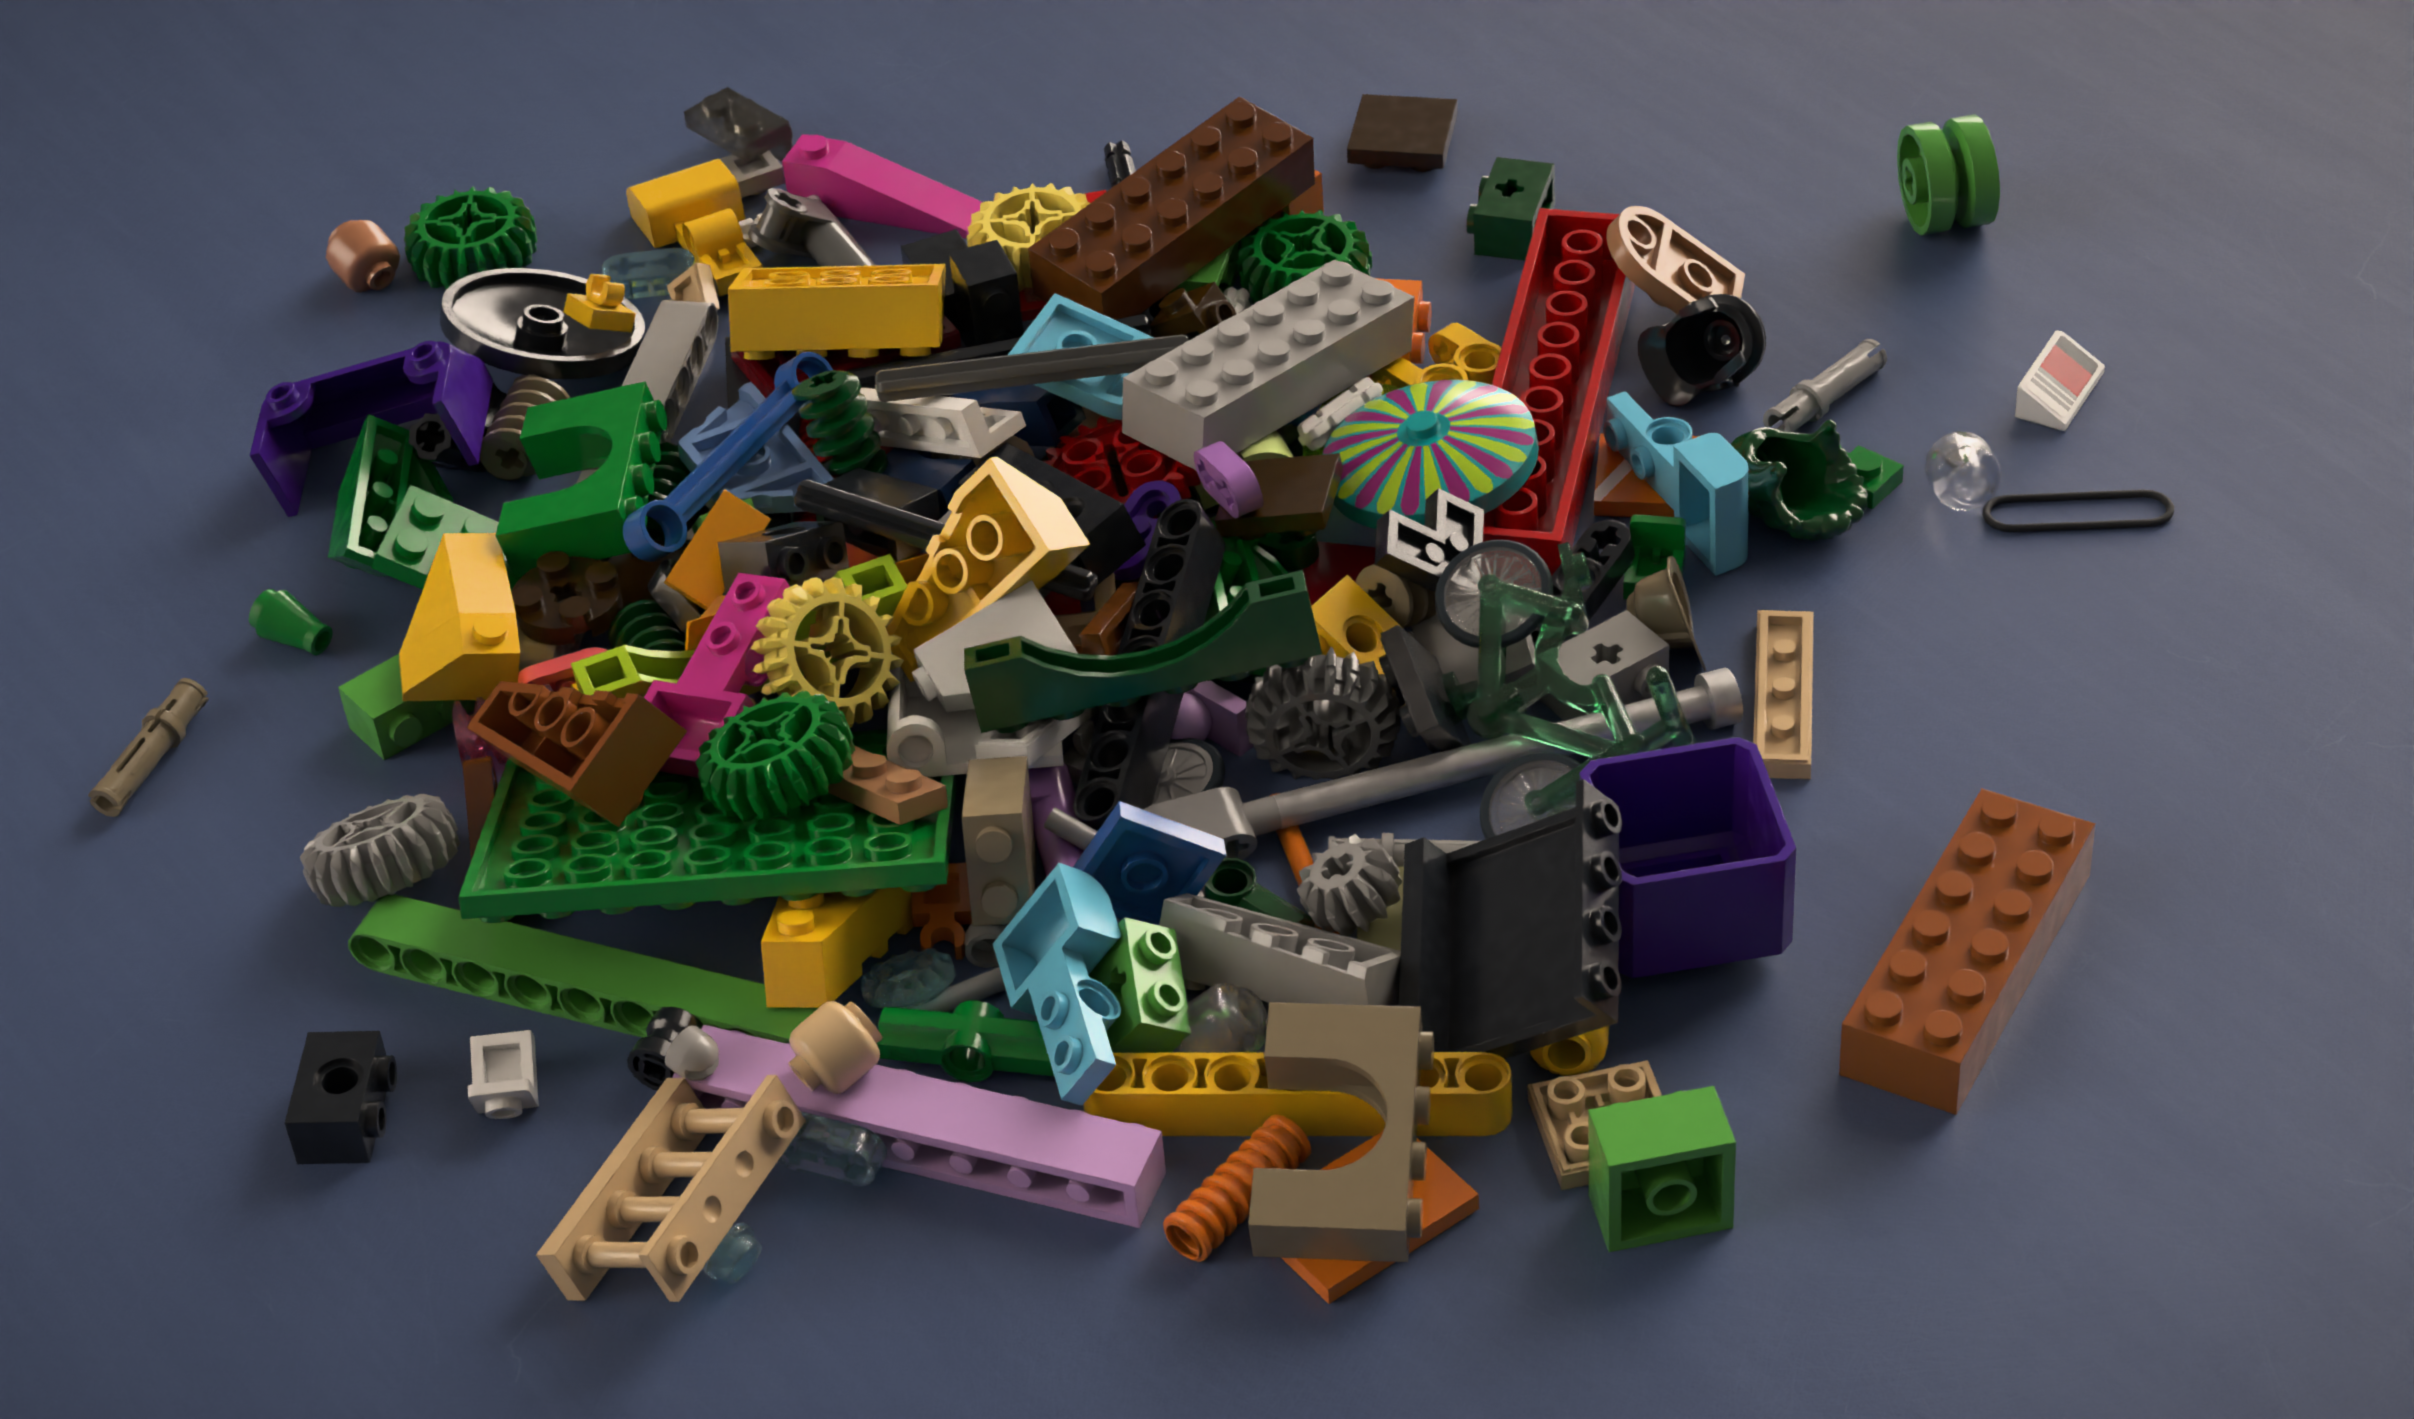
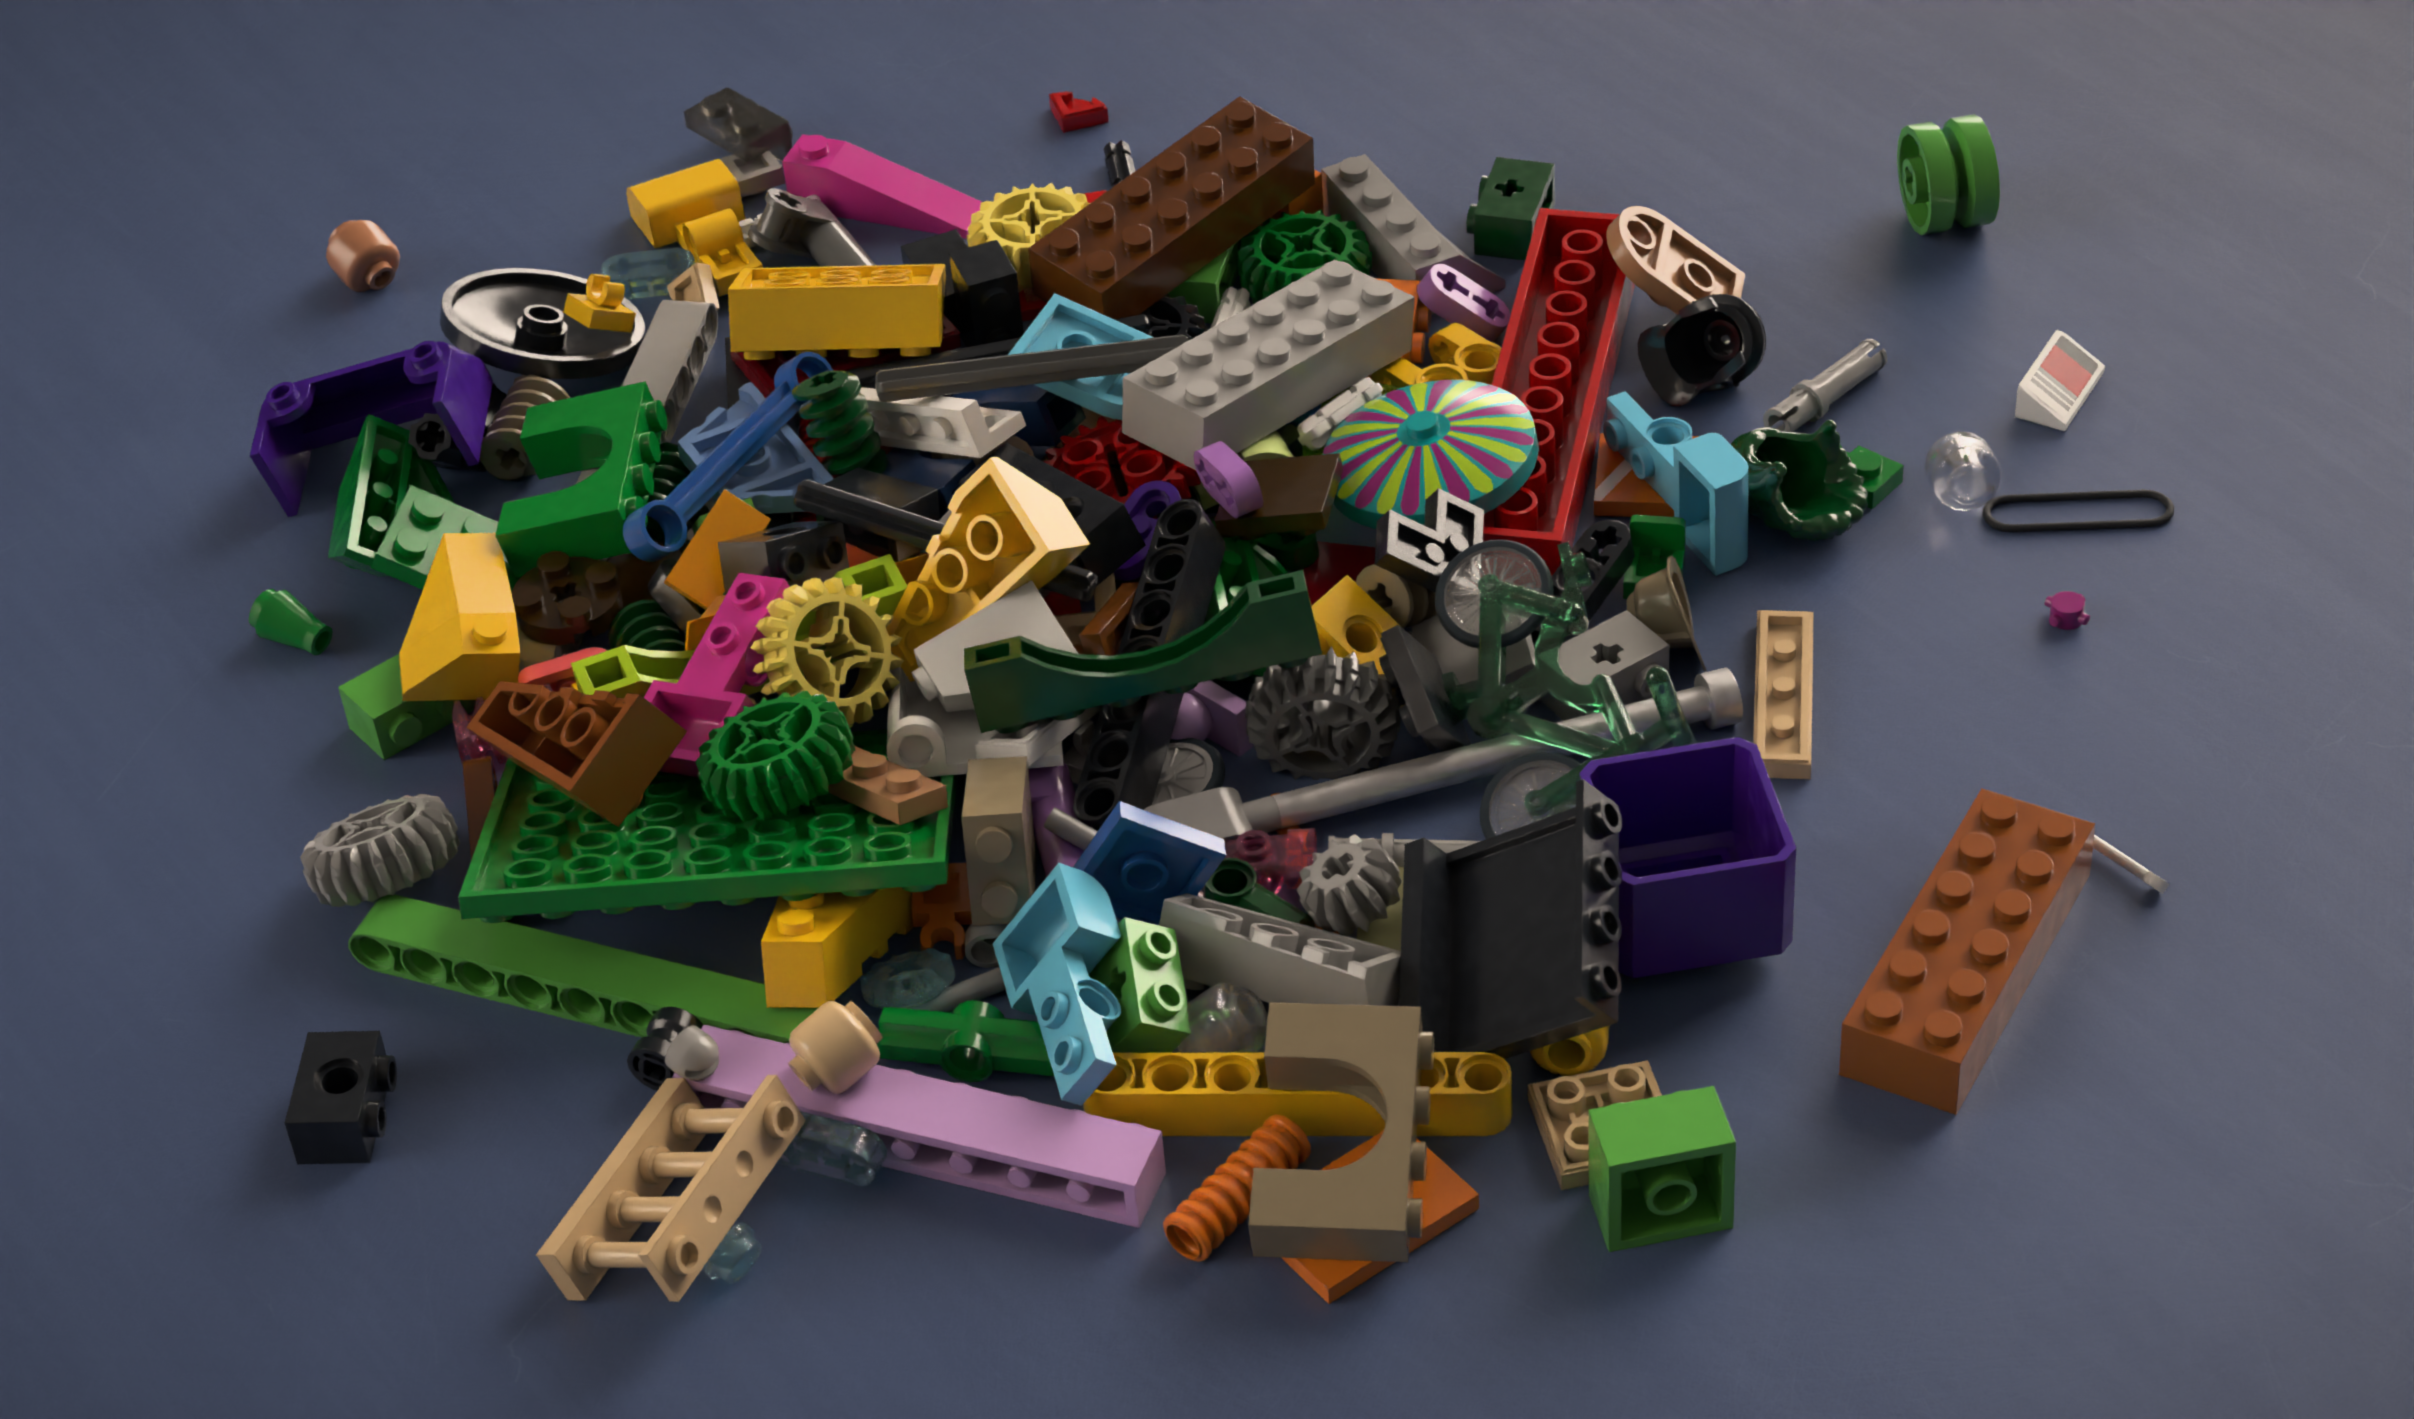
dark tan pin [88,678,209,817] -> none
green gear [404,187,538,290] -> none
white bracket [467,1030,539,1119] -> none
dark brown bracket [1150,282,1237,338] -> none
dark brown tile [1347,94,1458,172] -> none
none -> red tile [1049,91,1109,133]
none -> clear pink plate [1225,828,1317,894]
none -> light grey wedge [1321,154,1506,314]
none -> medium lavender beam [1417,264,1511,342]
none -> magenta piece [2044,591,2090,630]
none -> white hinge [2093,834,2169,894]

